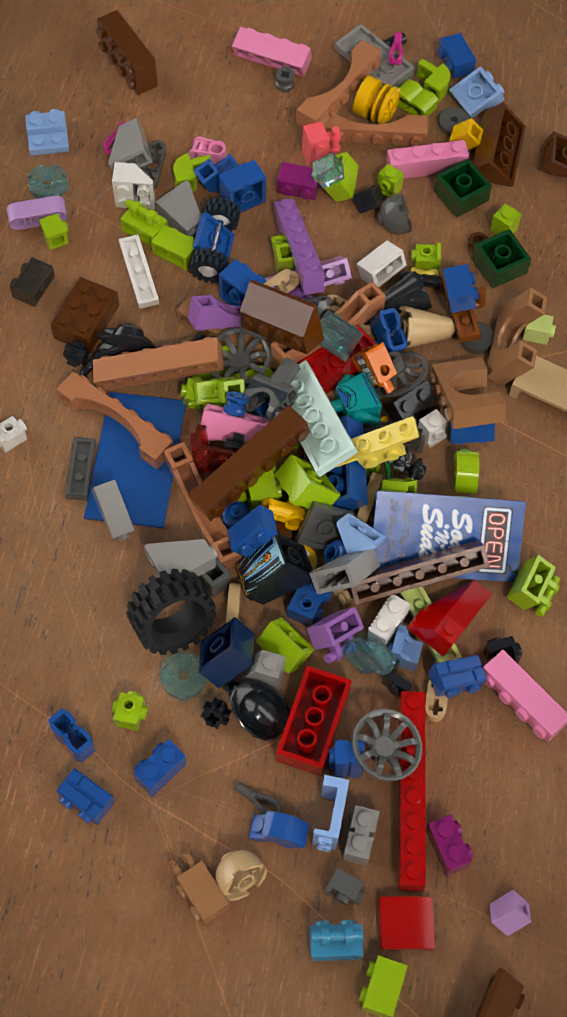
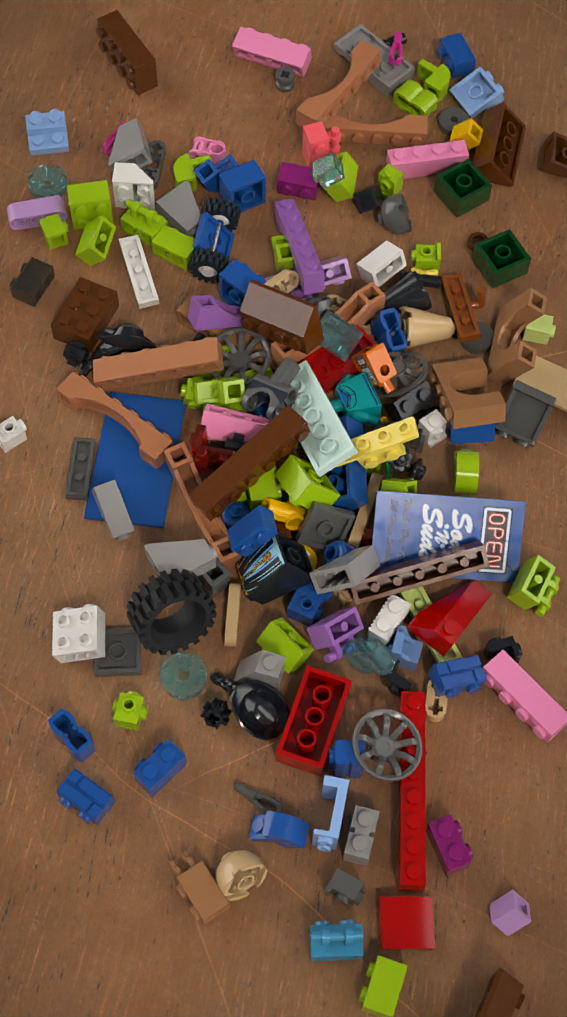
dark blue brick [198,617,254,688] -> none
blue wheel [223,391,249,416] -> none
light blue slope [337,513,386,554] -> none
yellow wheel [353,75,401,124] -> none
blue brick [443,264,479,313] -> none
lime brick [490,203,521,235] -> none
none -> white brick [52,604,105,663]
none -> lime brick [67,180,114,230]
none -> lime brick [75,215,116,266]
none -> dark grey tile [94,628,142,677]
none -> dark grey panel [495,380,557,448]

